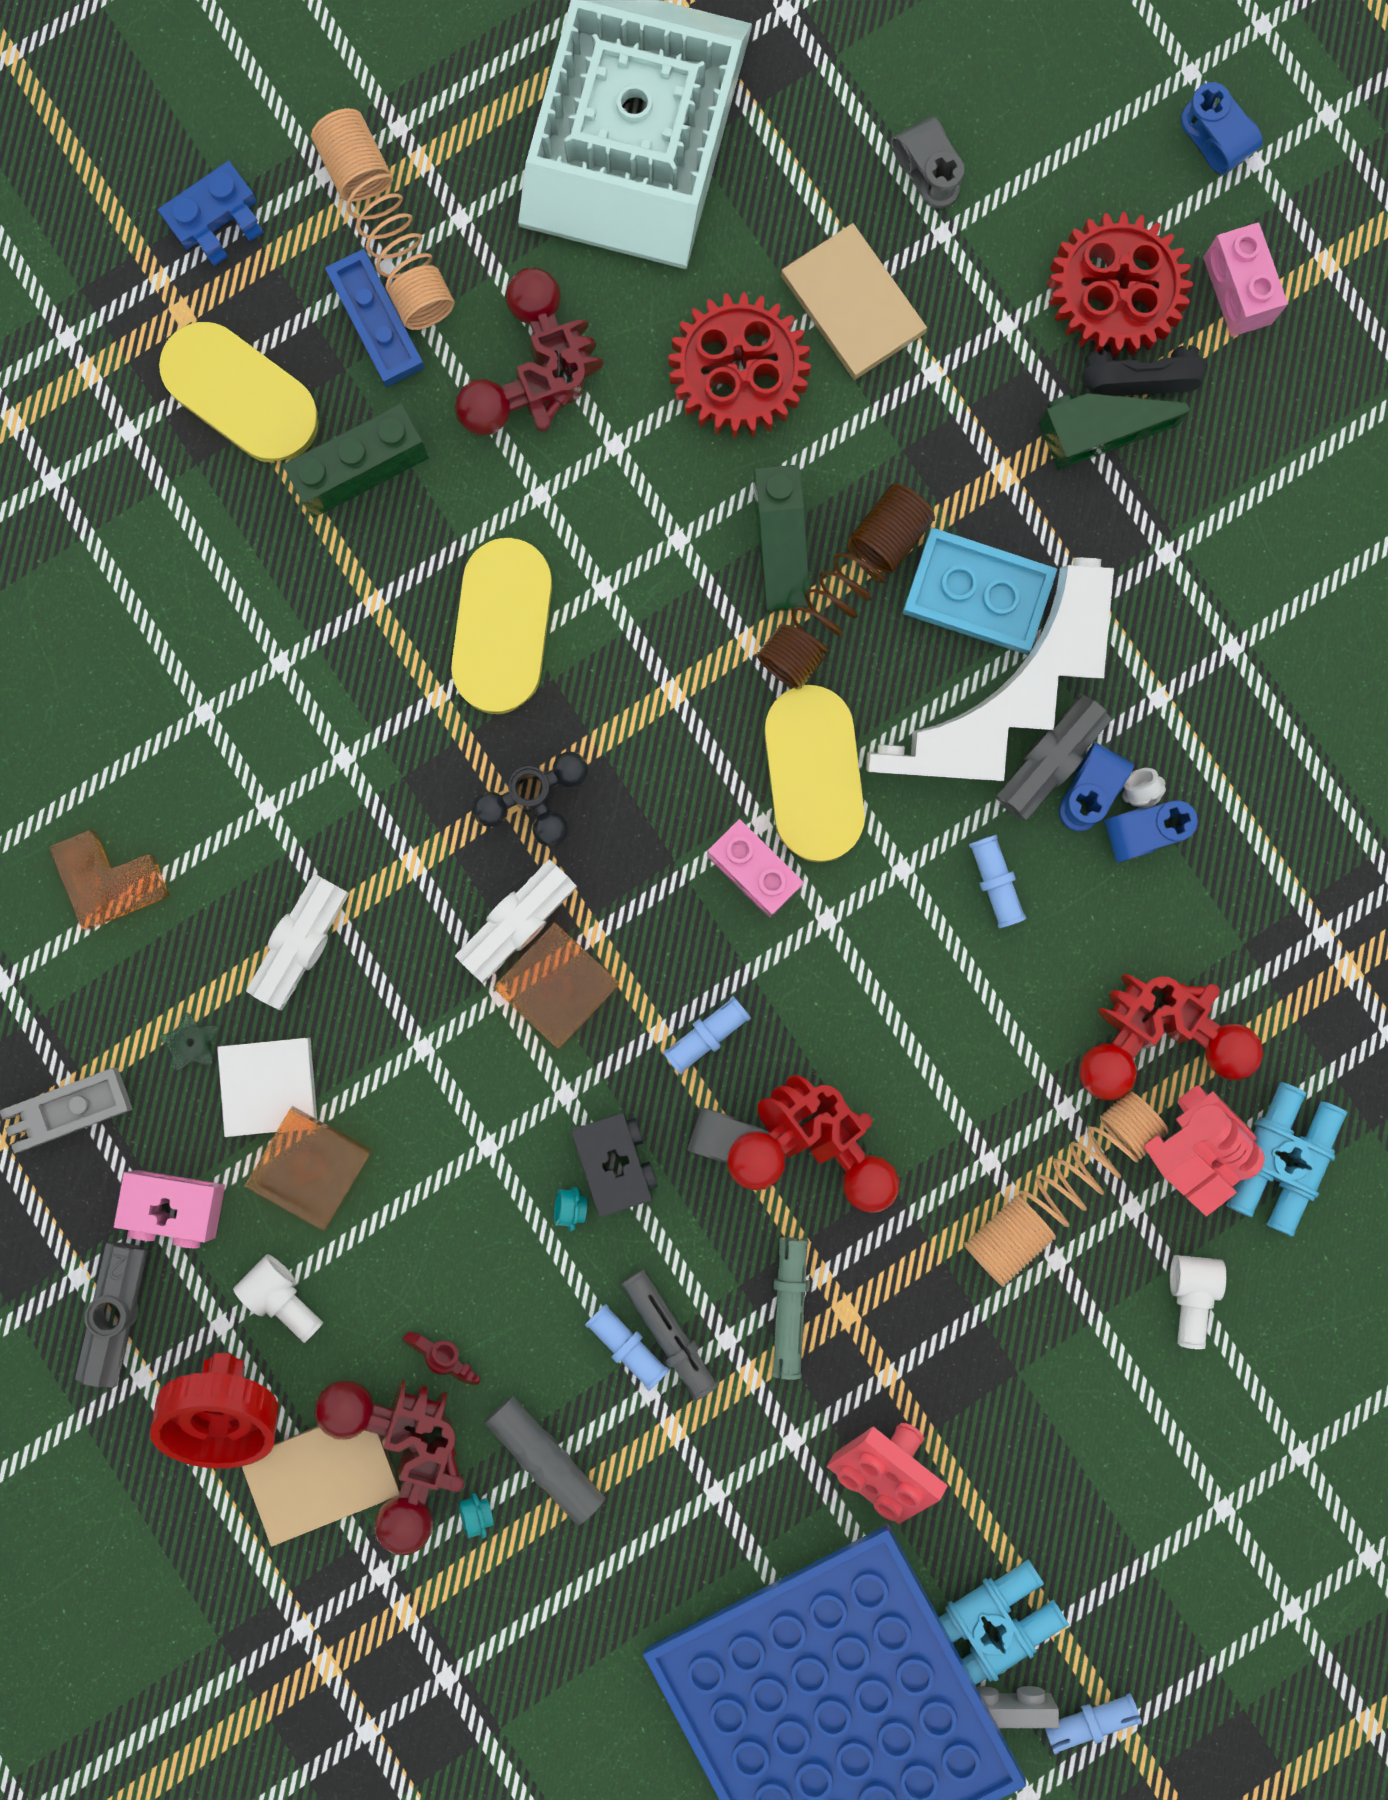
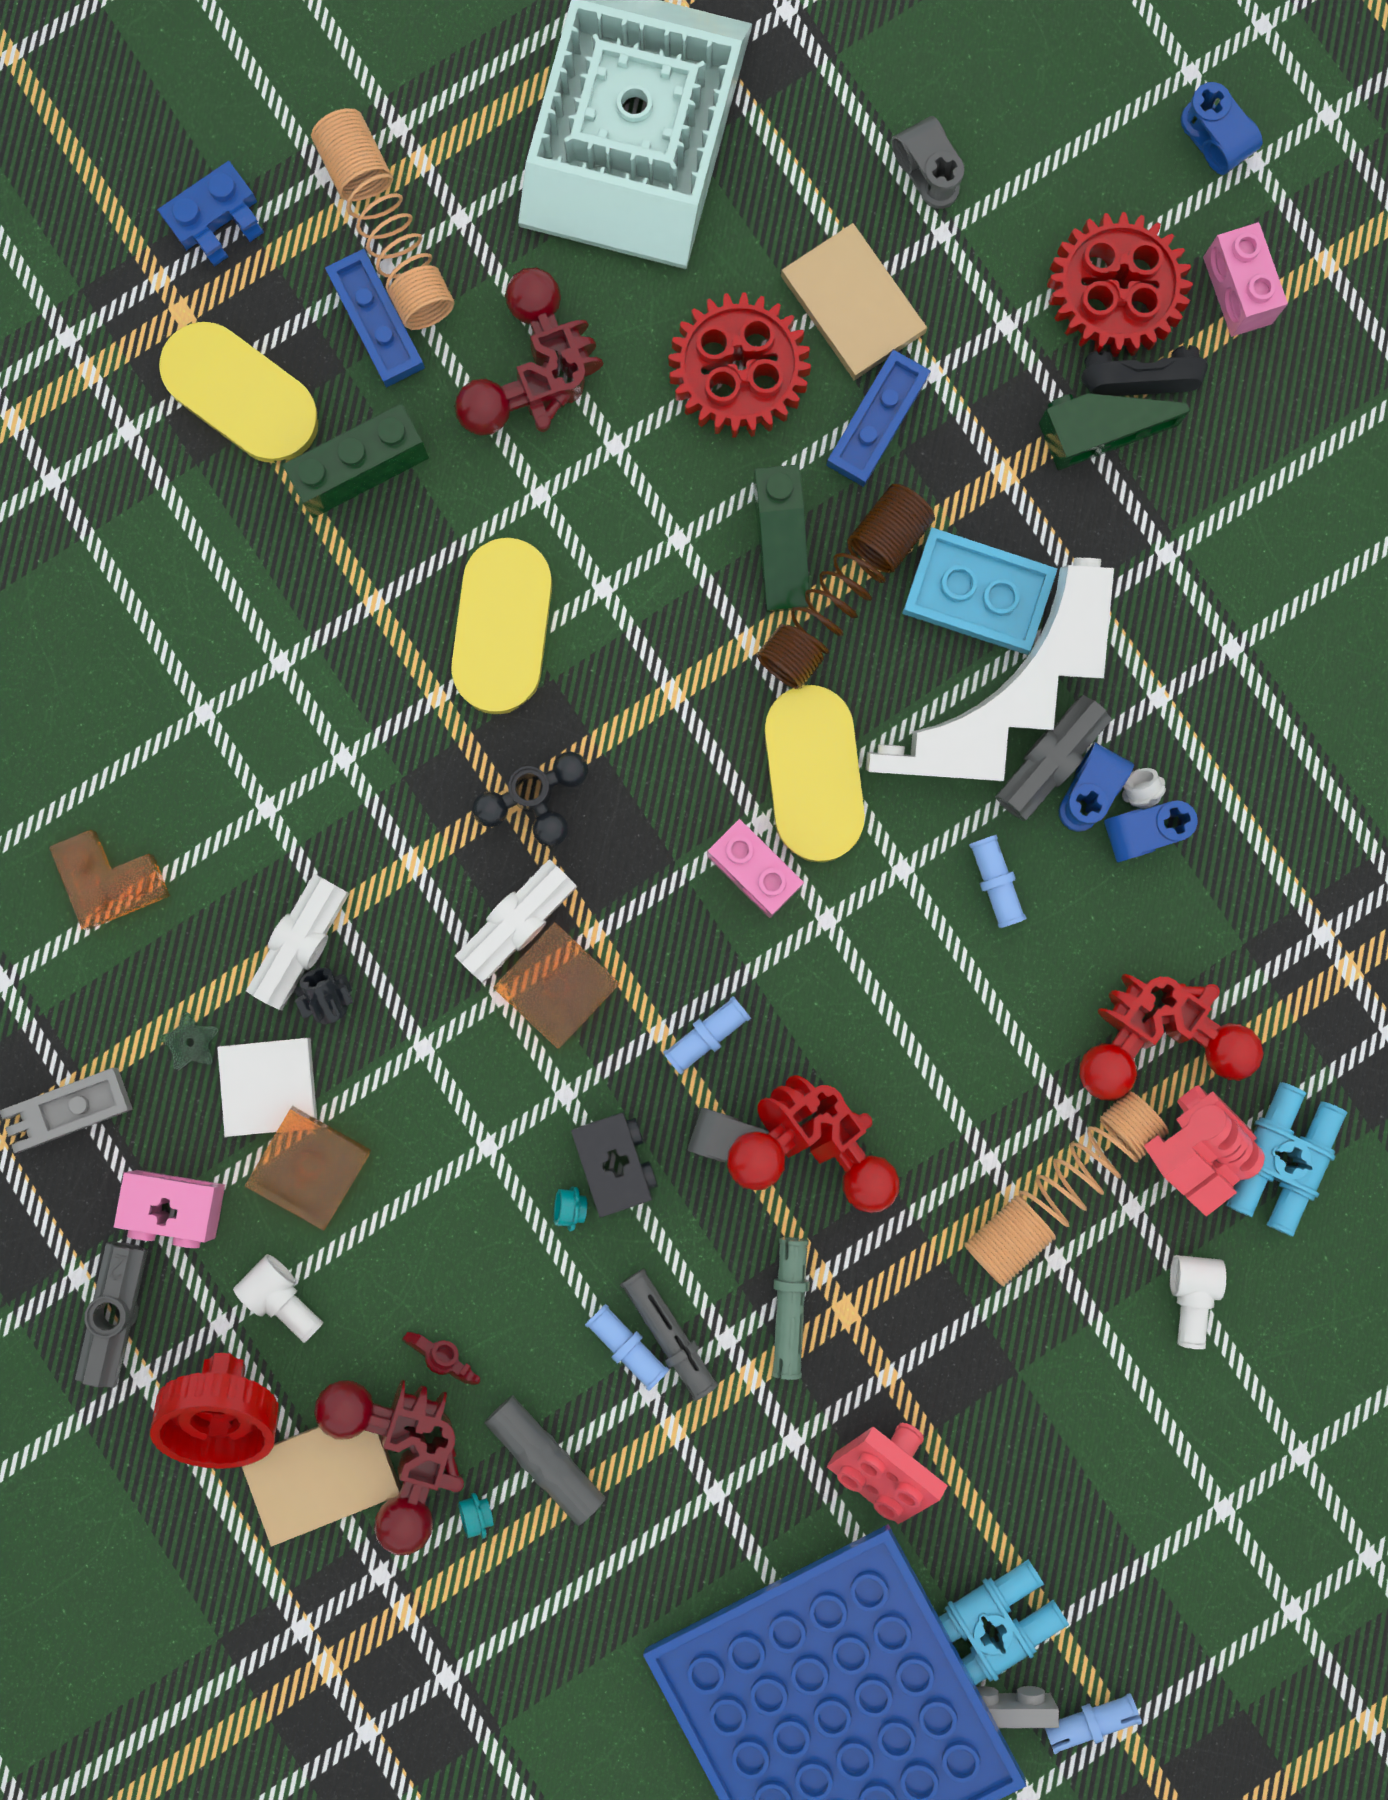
none -> black gear [295,968,353,1024]
none -> blue plate [826,349,931,487]

